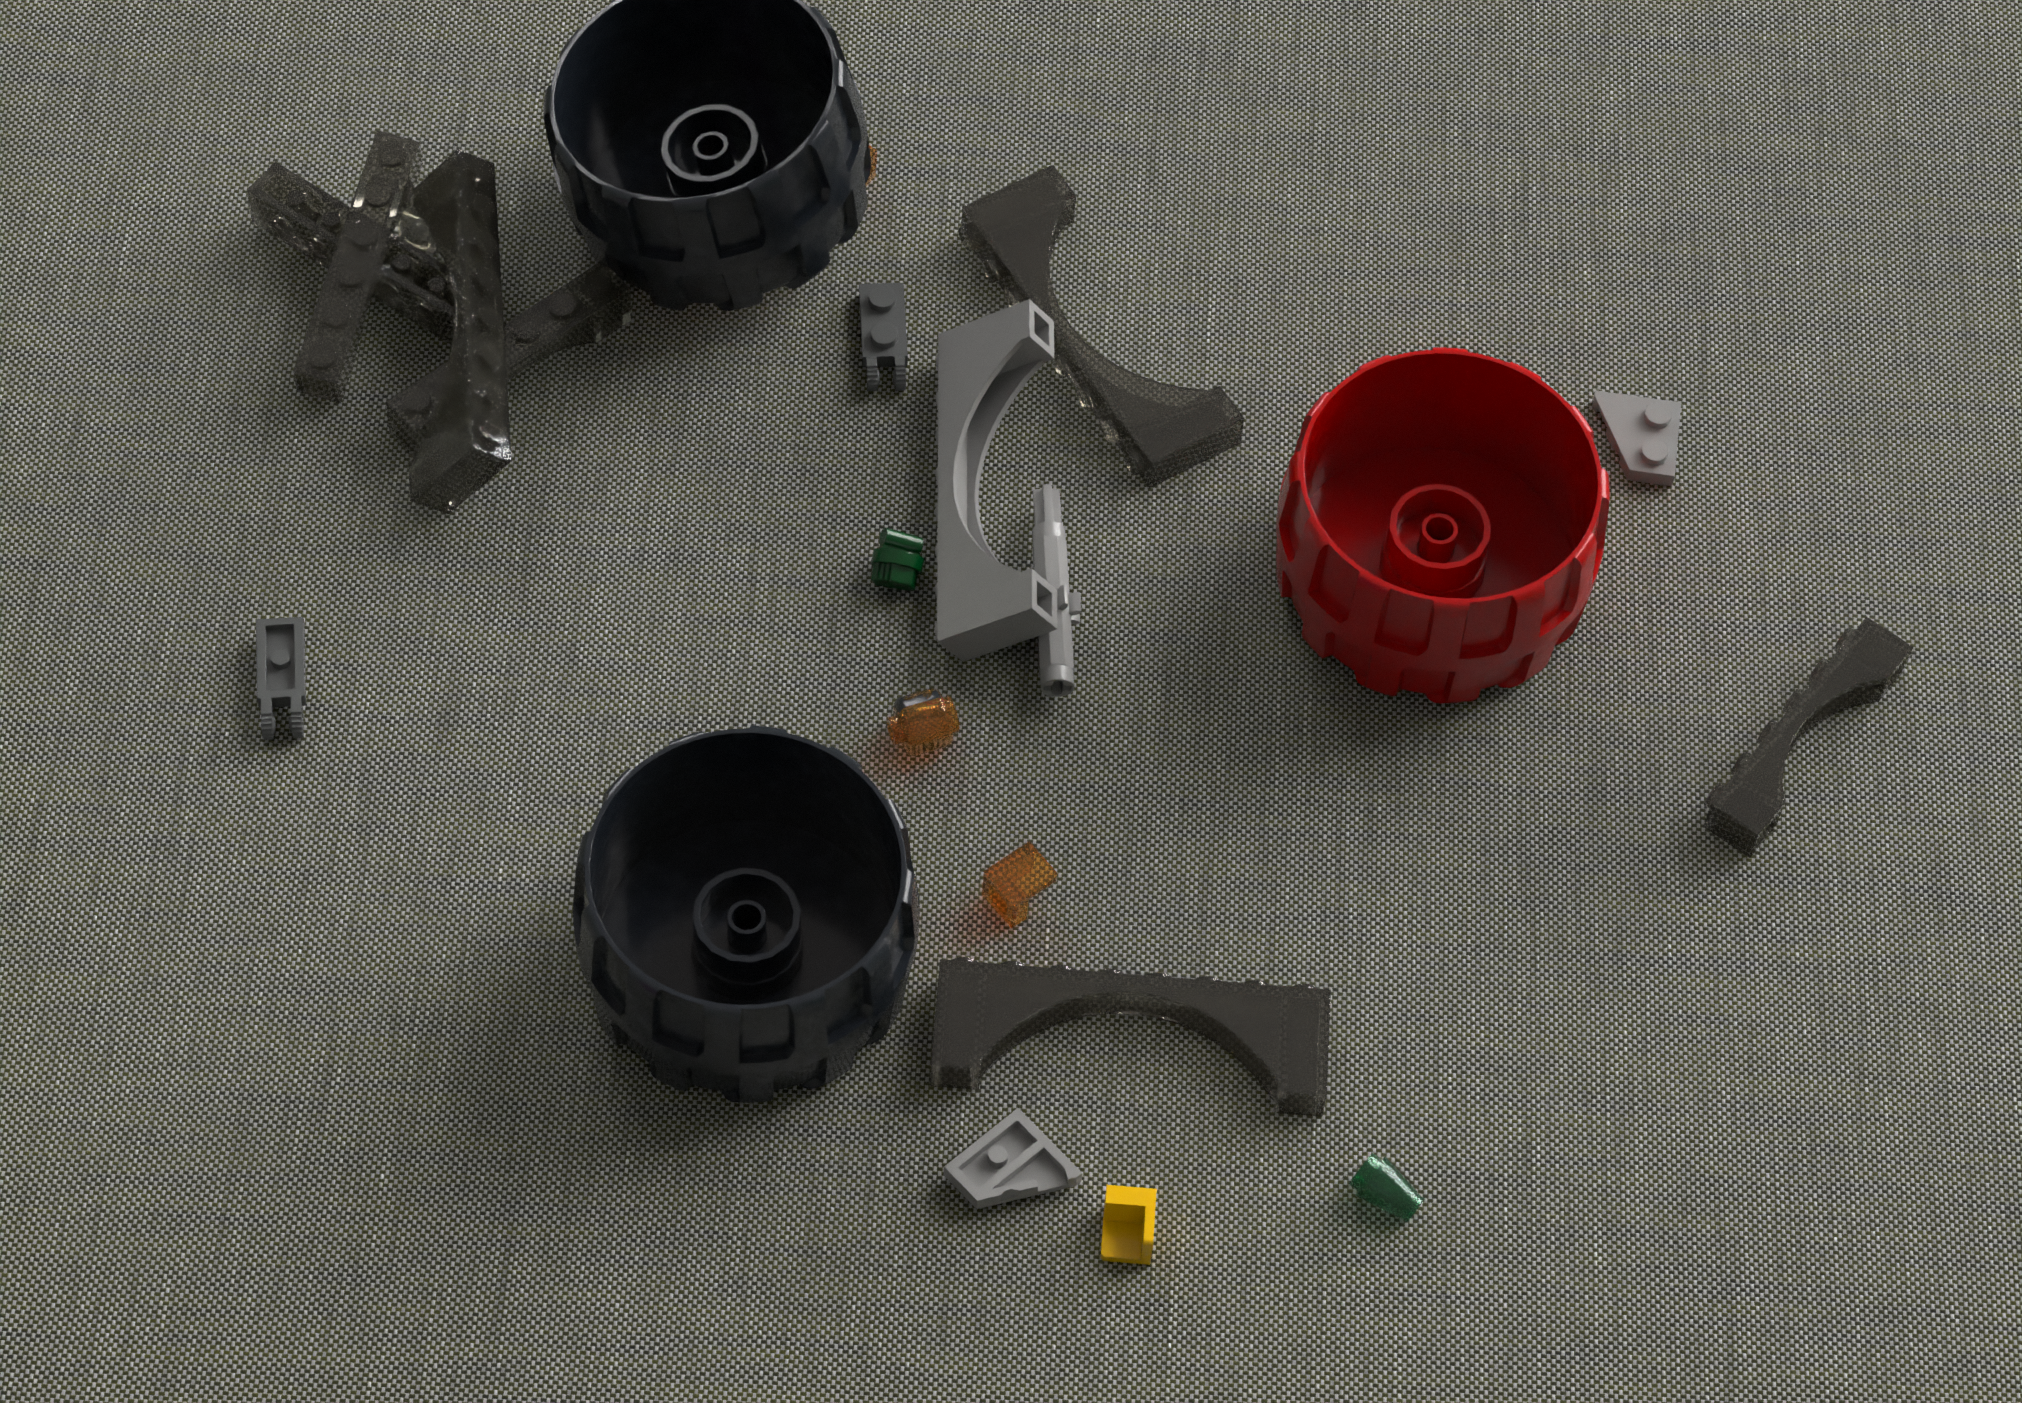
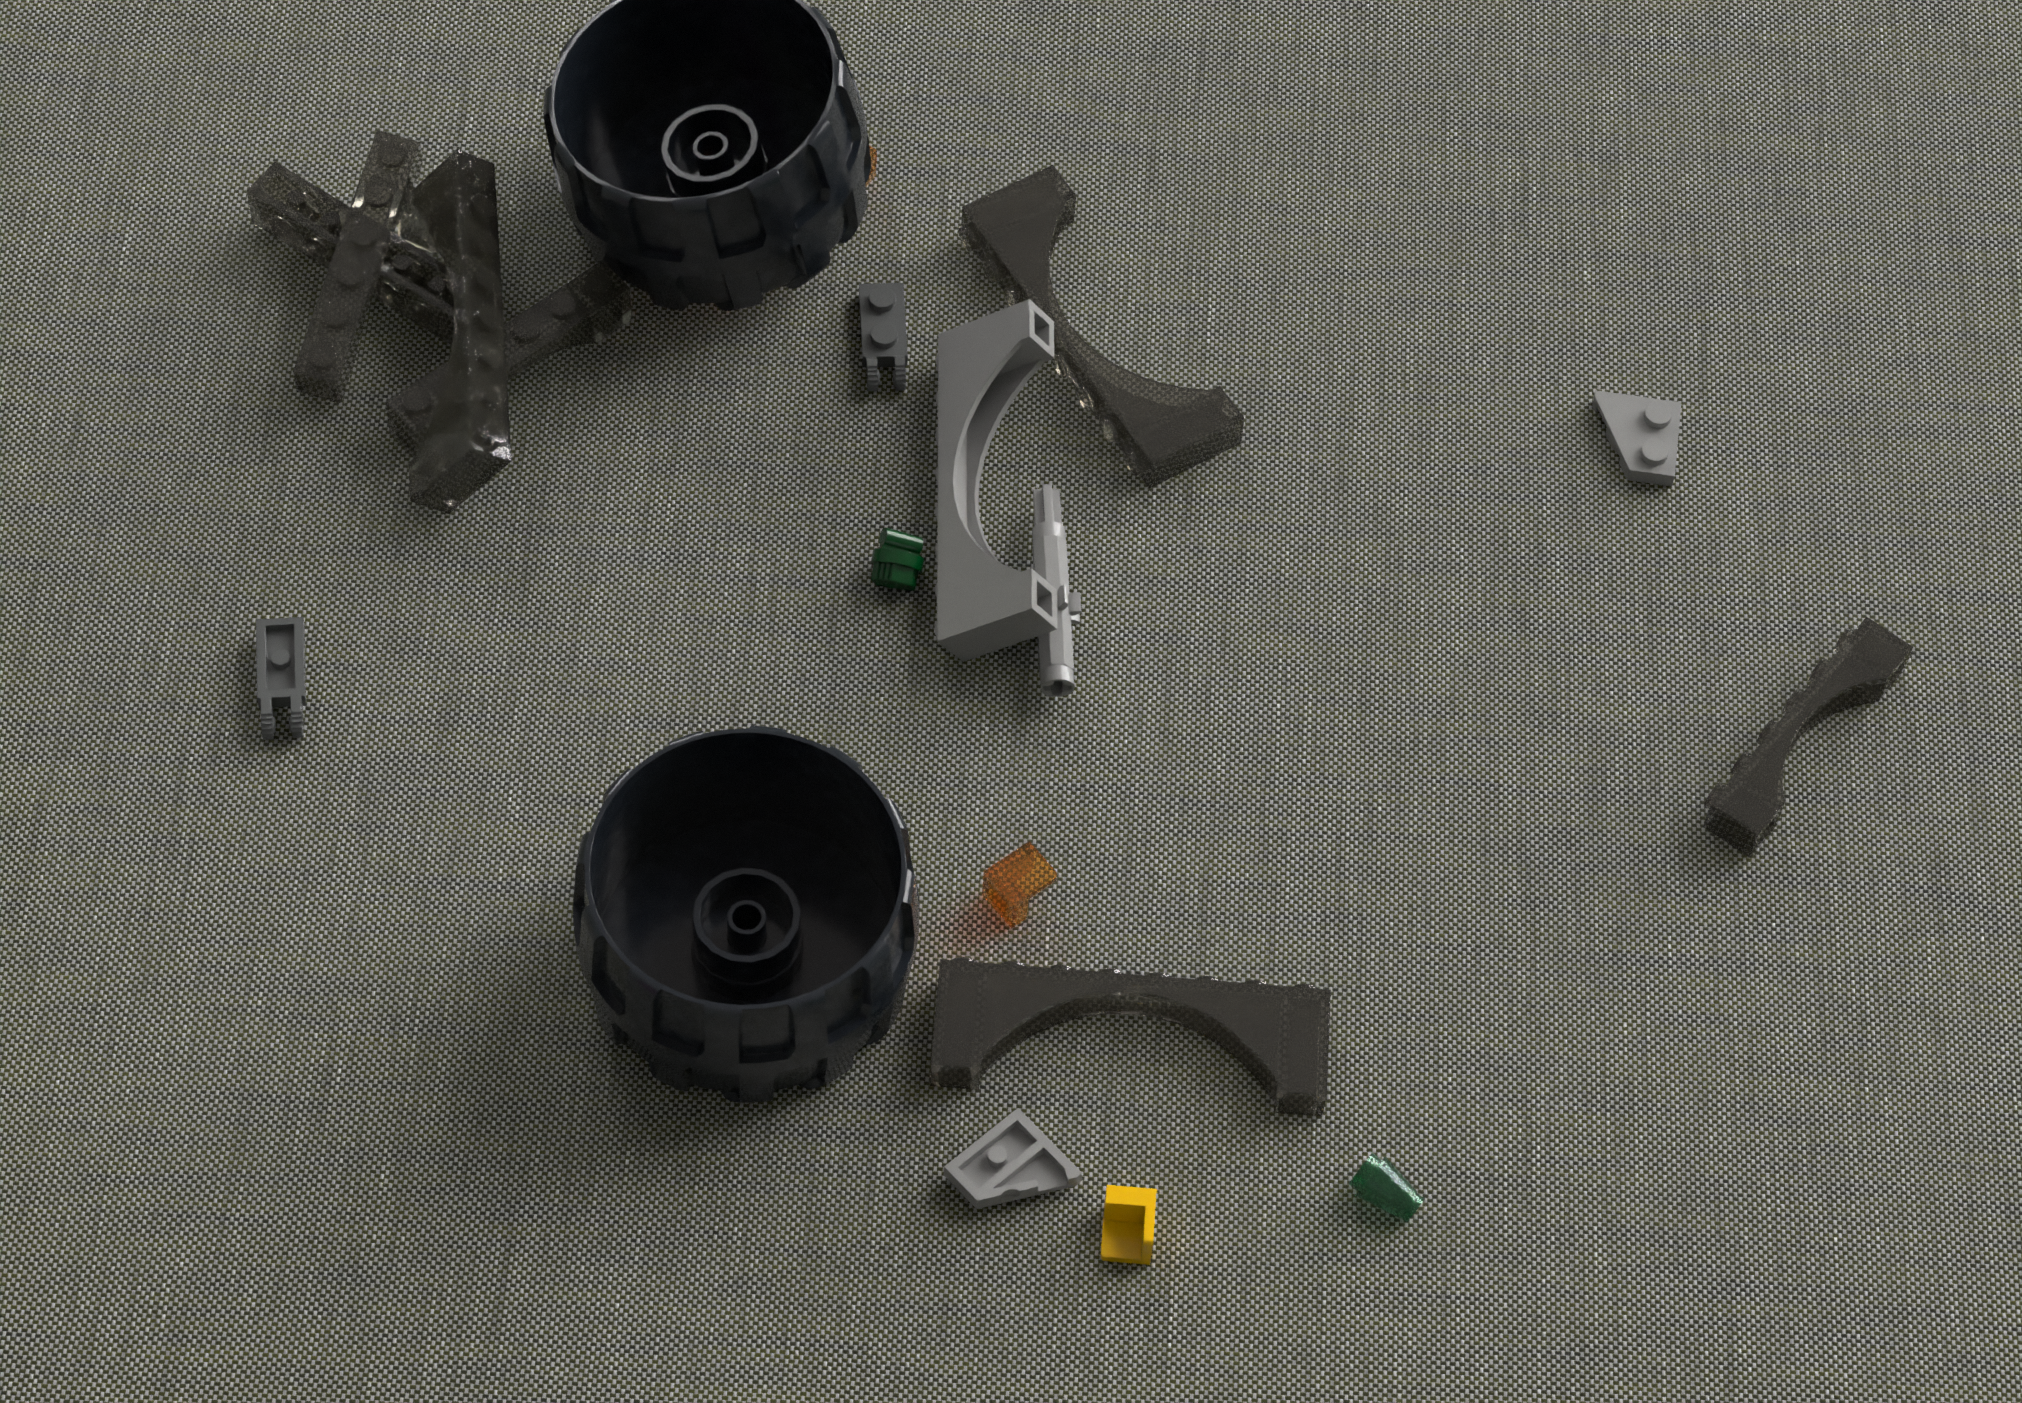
clear orange head [886,689,960,756] -> none
red wheel [1276,347,1610,703] -> none

